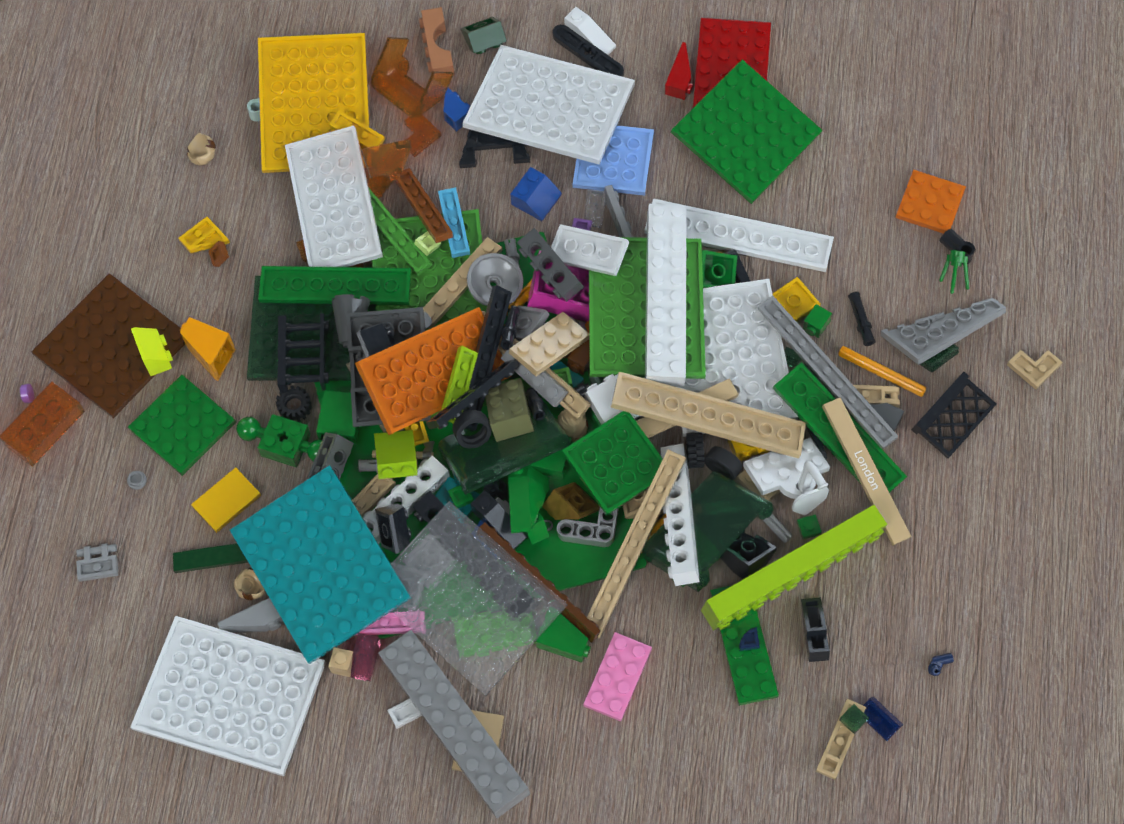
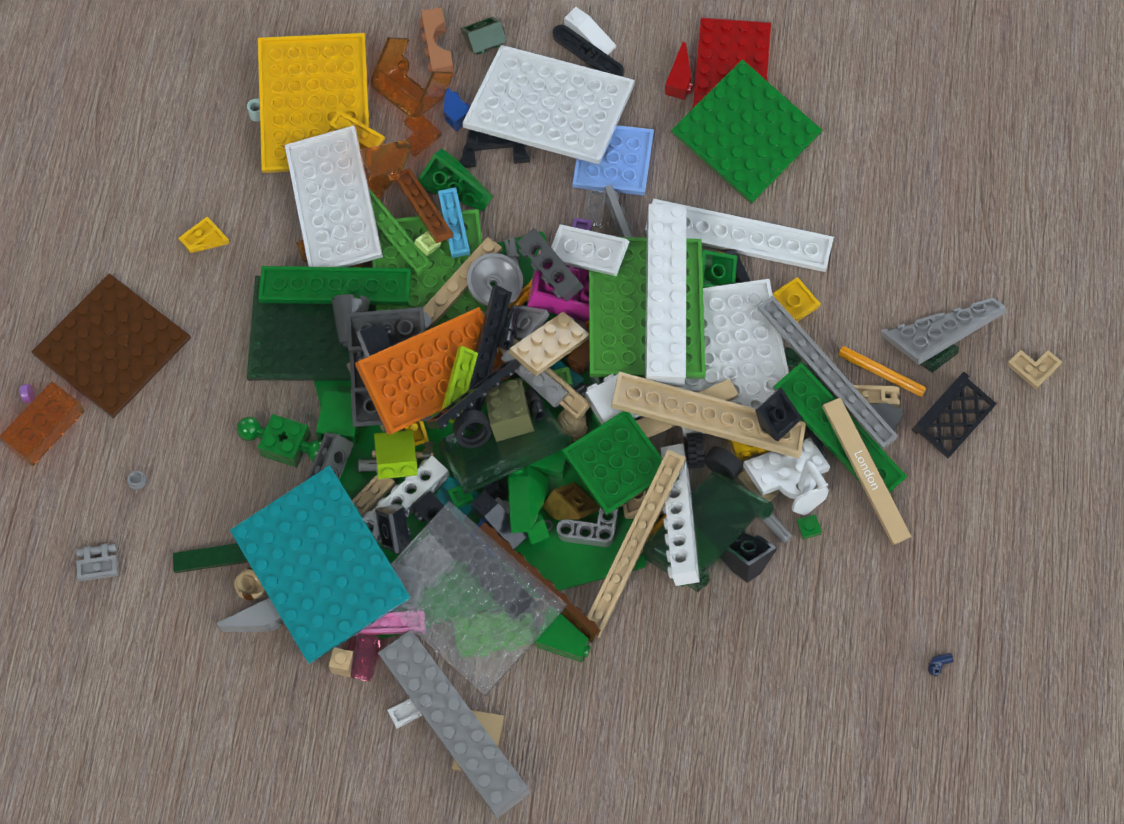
green plate [128,375,236,476] -> none
white plate [130,616,326,776] -> none
neon yellow slope [131,327,173,376] -> none
light orange slope [180,317,236,381] -> none
tan hair [187,133,216,166] -> none
yellow tile [191,467,261,533] -> none
dark orange plate [208,241,229,267] -> none
black tyre [276,385,312,422] -> none
black fence [277,313,330,393] -> none
blue slope [510,167,562,221] -> none
bright pink plate [583,632,652,721] -> none
lime brick [701,505,888,631] -> none
green plate [710,585,779,706] -> none
dark blue tile [739,627,760,651] -> none
black slope [801,597,830,662] -> none
green brick [803,304,832,338] -> none
tan slope [816,699,866,780] -> none
clear green plate [839,704,869,734] -> none
black pin [848,292,876,346] -> none
clear blue slope [862,697,903,741] -> none
orange plate [896,169,966,234] -> none
black piece [939,229,975,265] -> none
green plant [939,250,970,294] -> none
none -> green wedge [418,149,494,211]
none -> black slope [755,387,802,441]

